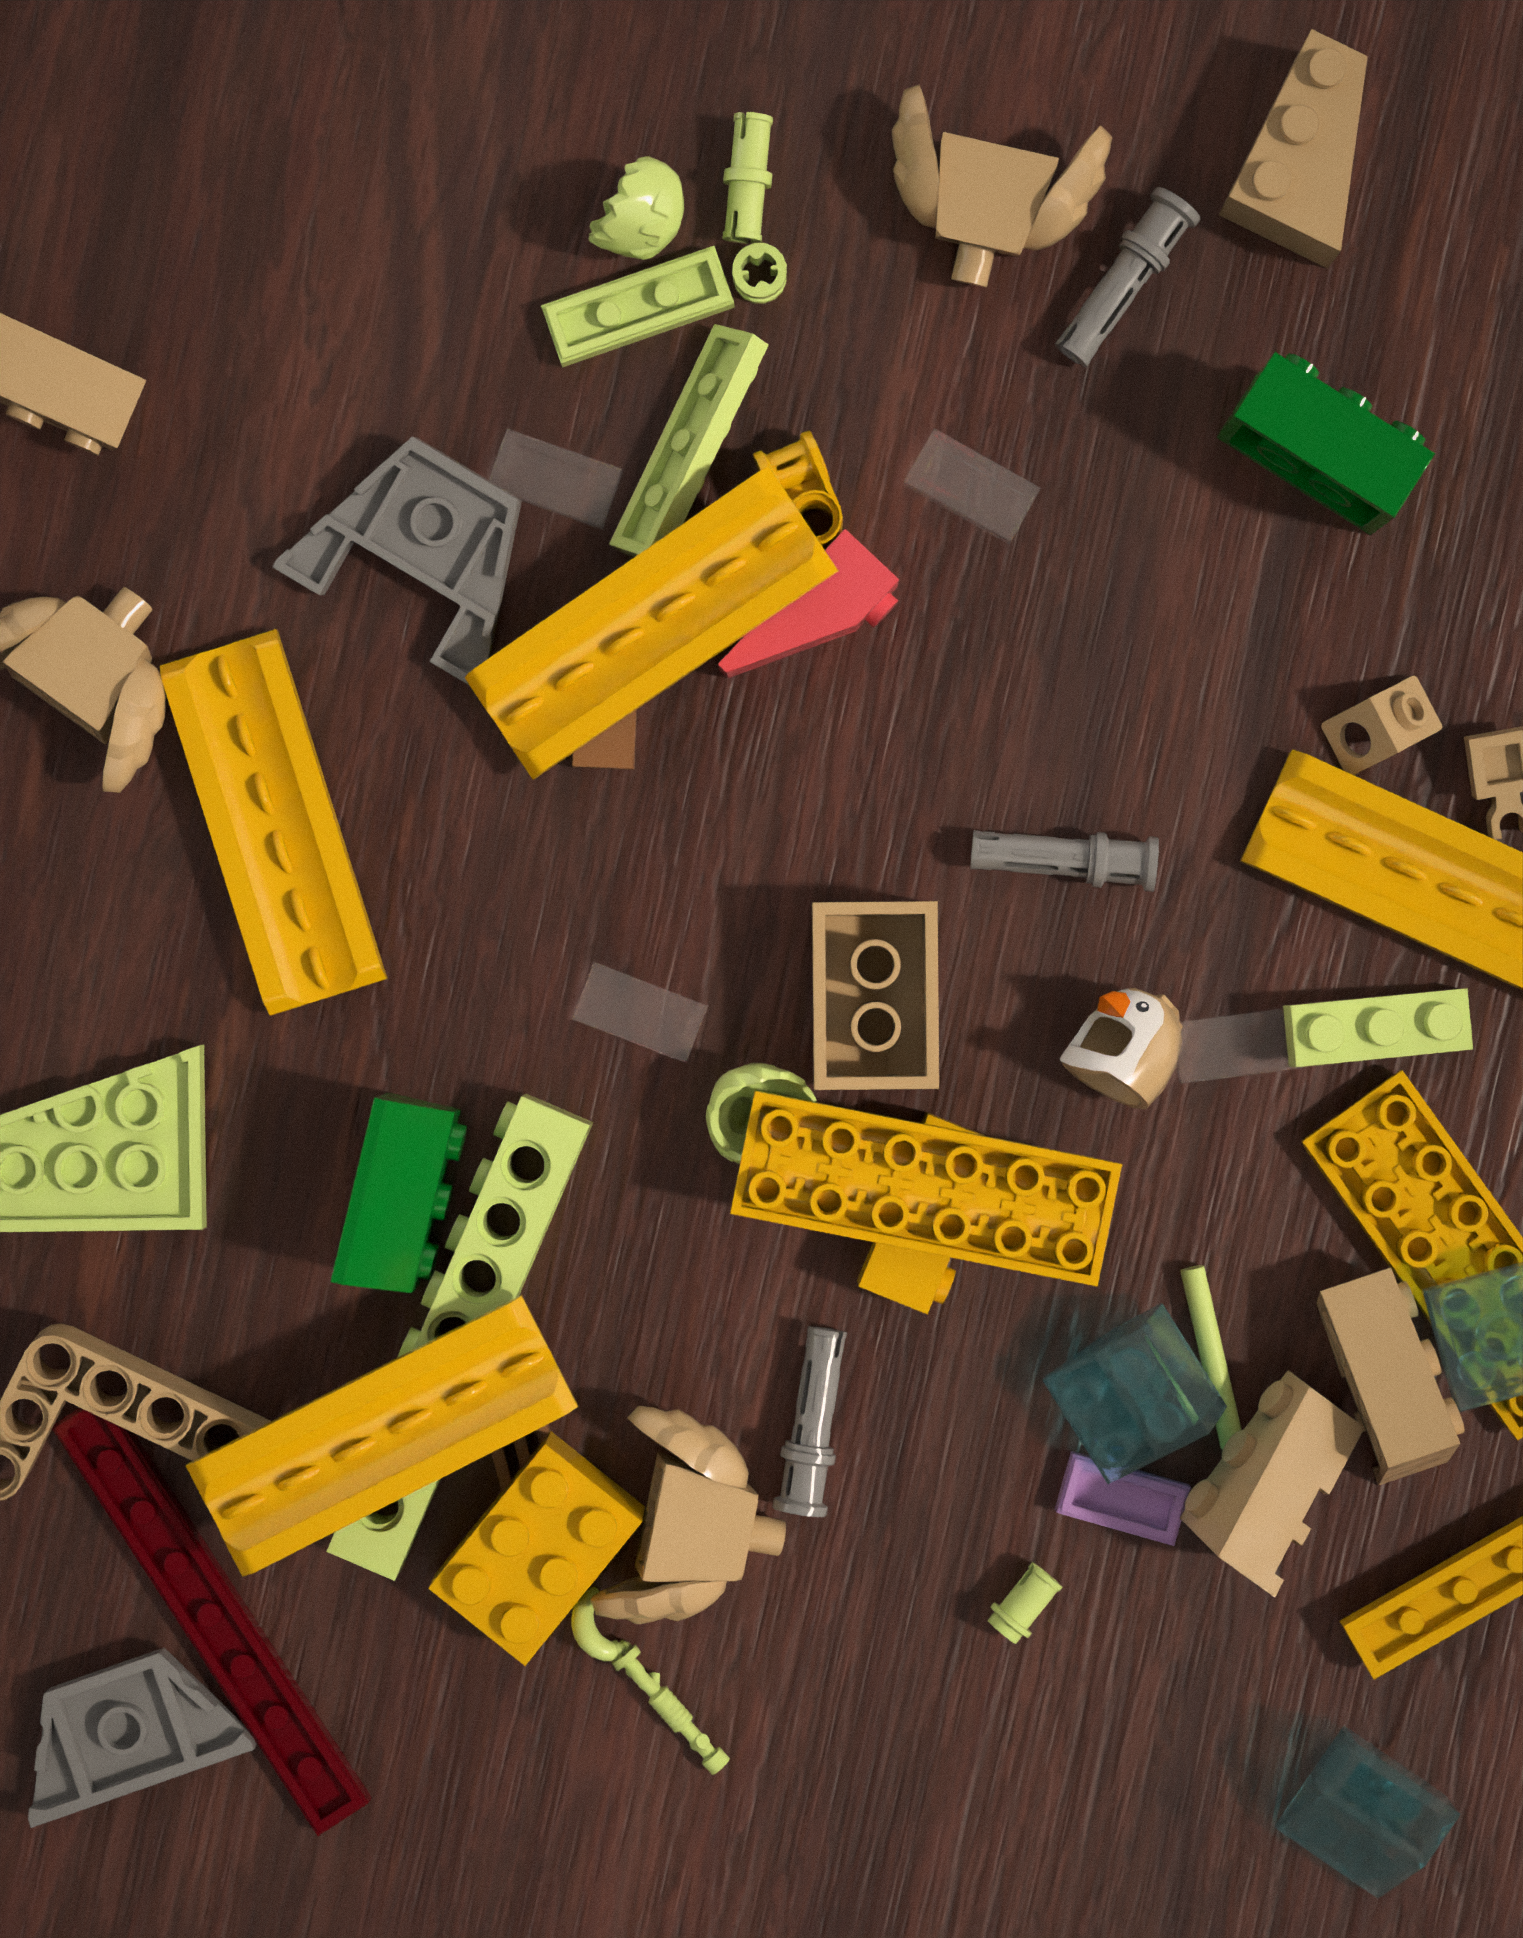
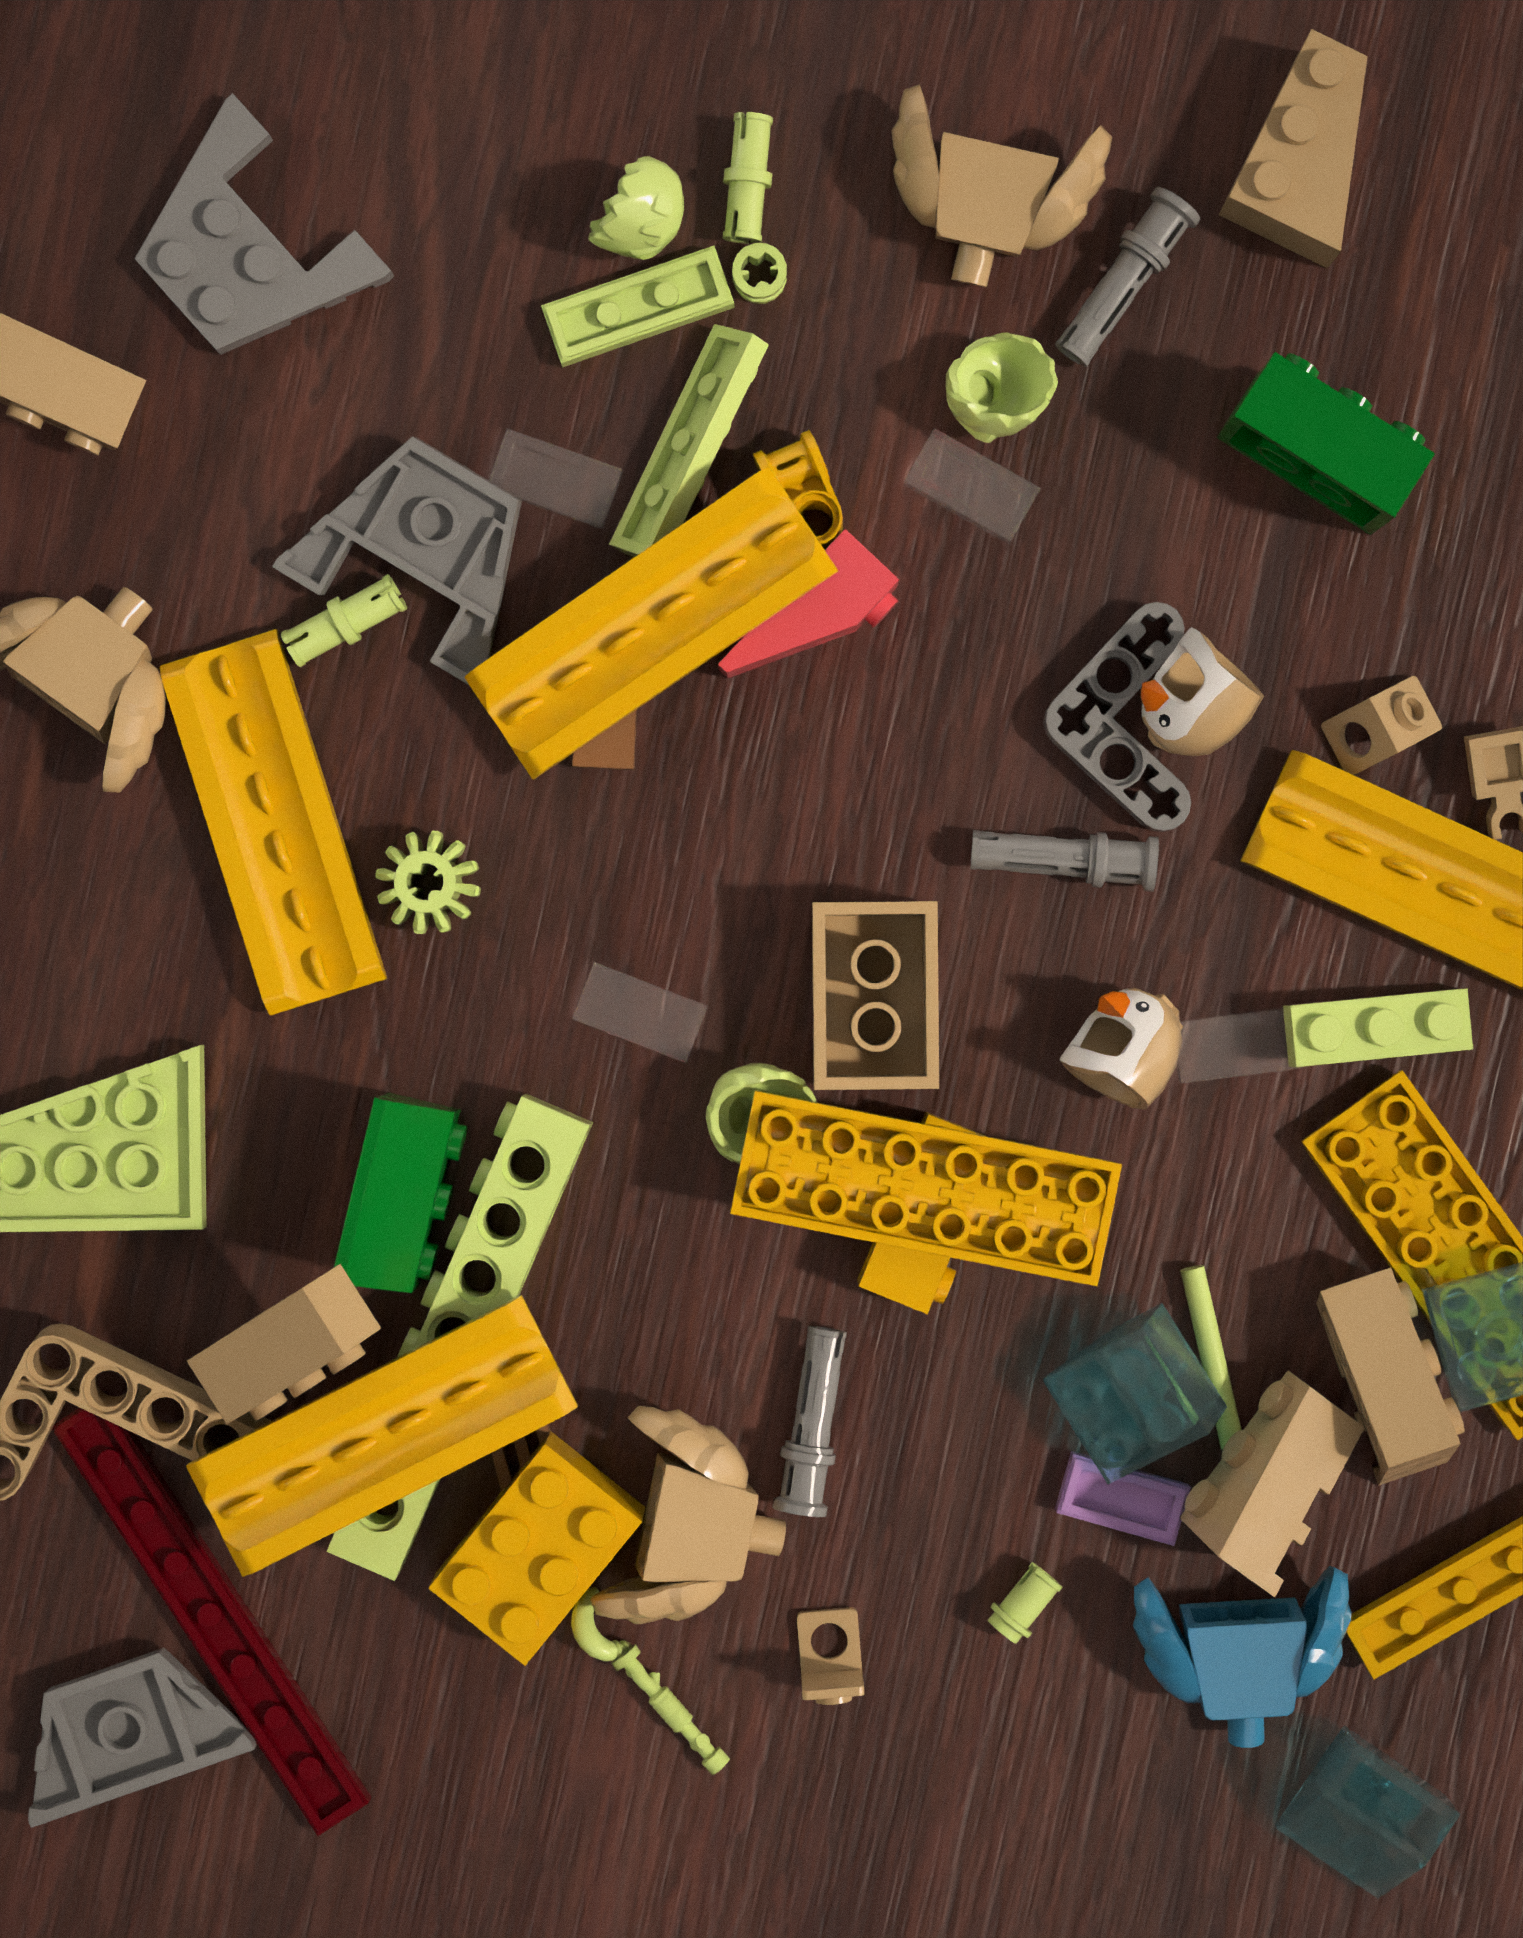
none -> light grey wing [135,93,394,355]
none -> tan wedge [187,1264,381,1424]
none -> yellowish green pin [281,574,407,667]
none -> yellowish green gear [375,830,481,934]
none -> tan bracket [797,1607,865,1705]
none -> yellowish green hair [945,332,1058,443]
none -> light grey beam [1043,602,1191,832]
none -> dark azure torso [1132,1566,1352,1748]
none -> piece [1141,627,1264,756]

